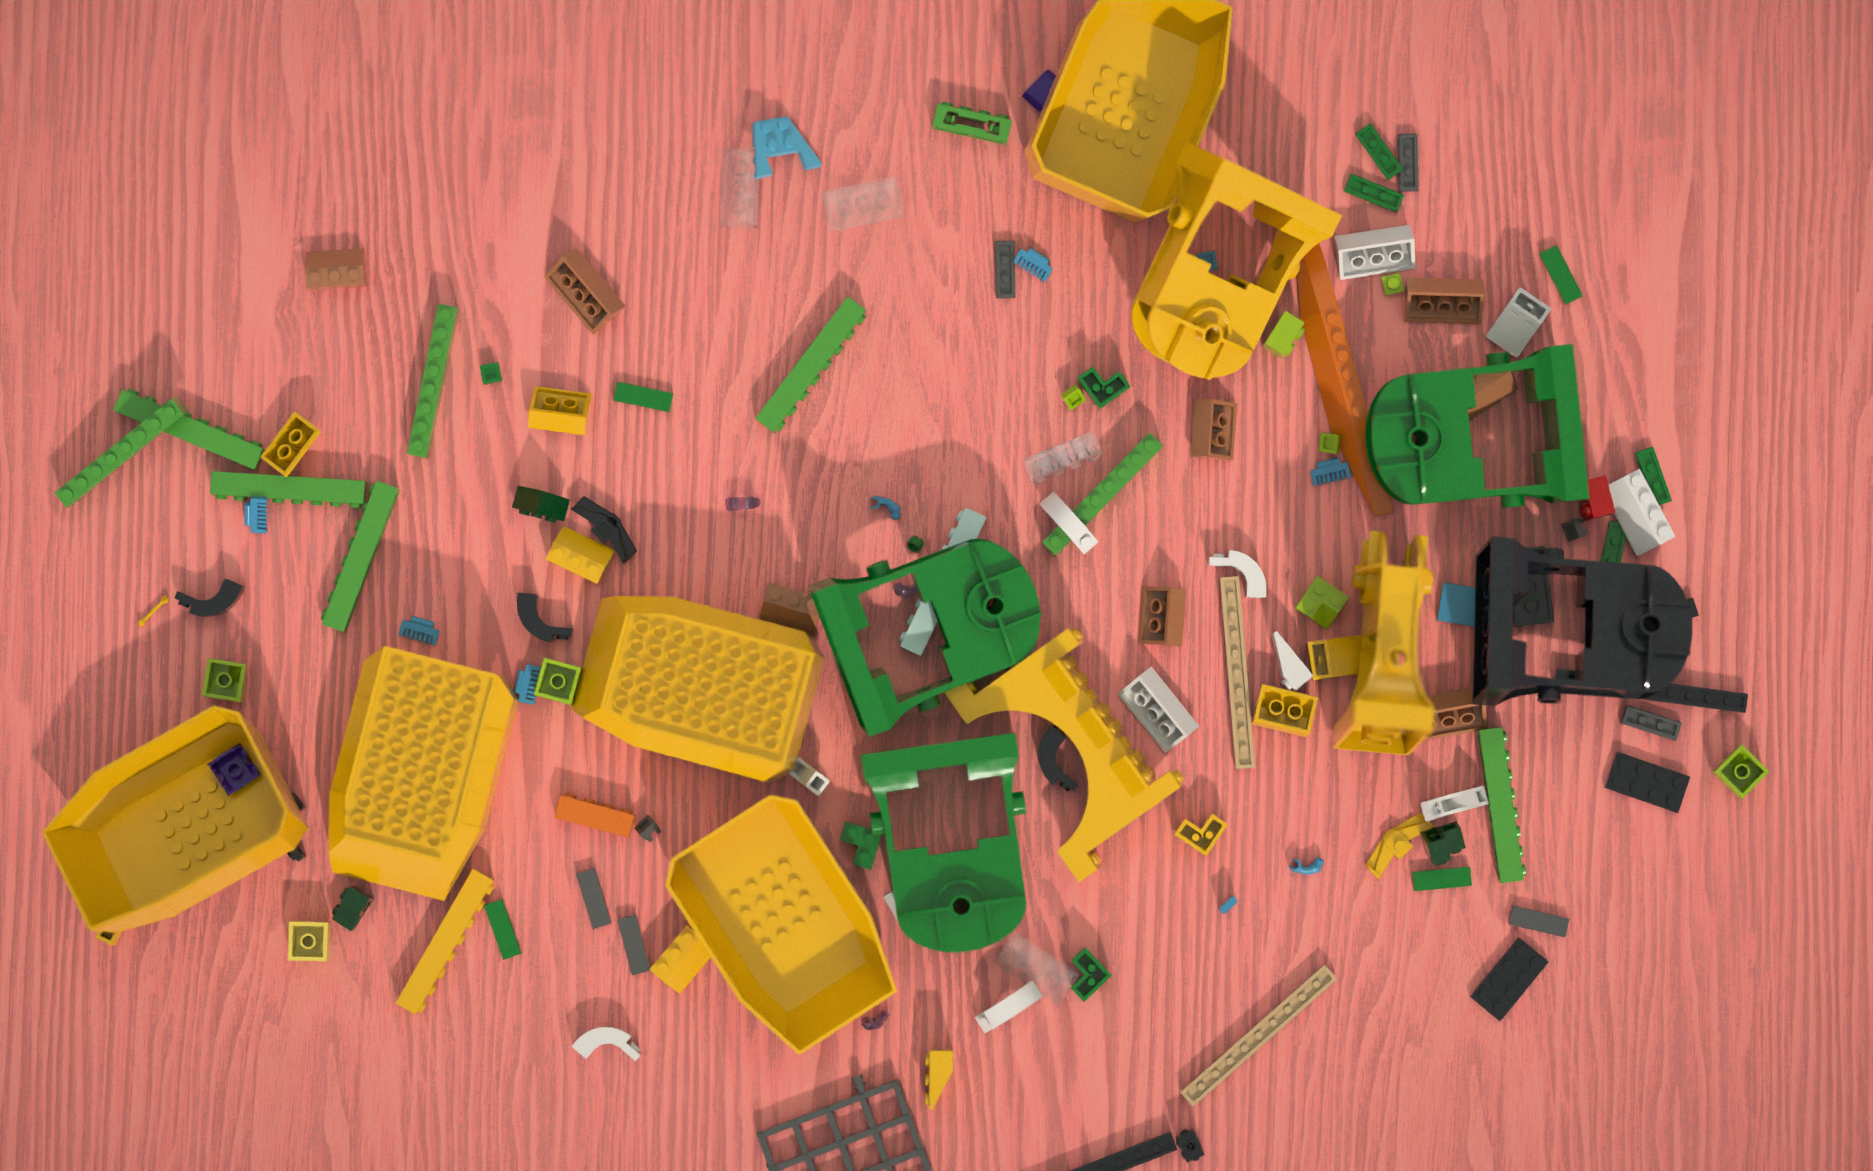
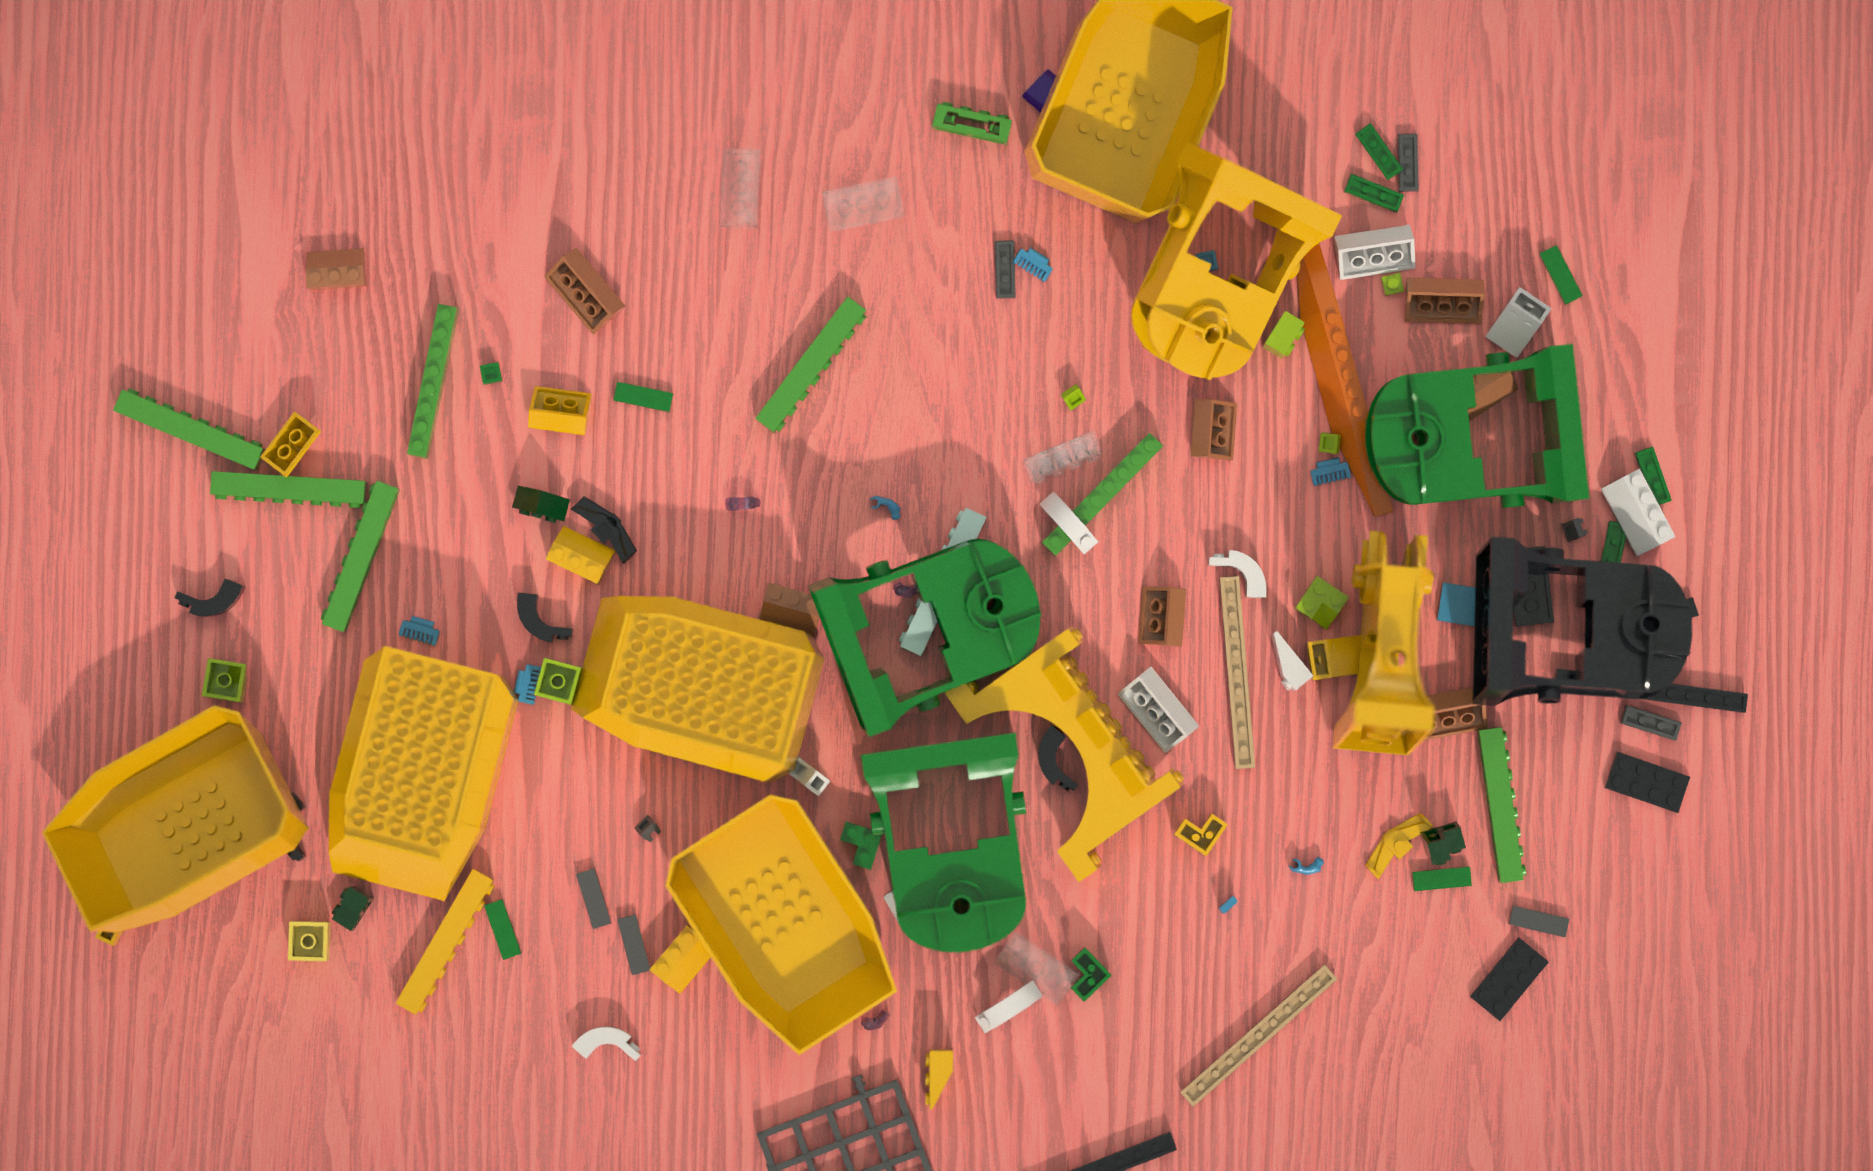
bright green brick [55,397,189,508] -> none
yellow hinge [138,595,169,626] -> none
dark purple slope [208,743,261,796] -> none
dark azure piece [244,496,268,534] -> none
orange brick [554,793,636,838] -> none
medium azure wing [752,116,822,179] -> none
green hinge [906,536,924,553] -> none
green brick [1077,367,1131,410] -> none
black head [1175,1128,1205,1162] -> none
yellow slope [1251,684,1318,738] -> none
white arch [1421,785,1489,821] -> none
red brick [1579,475,1615,521] -> none
lime slope [1711,744,1770,799] -> none

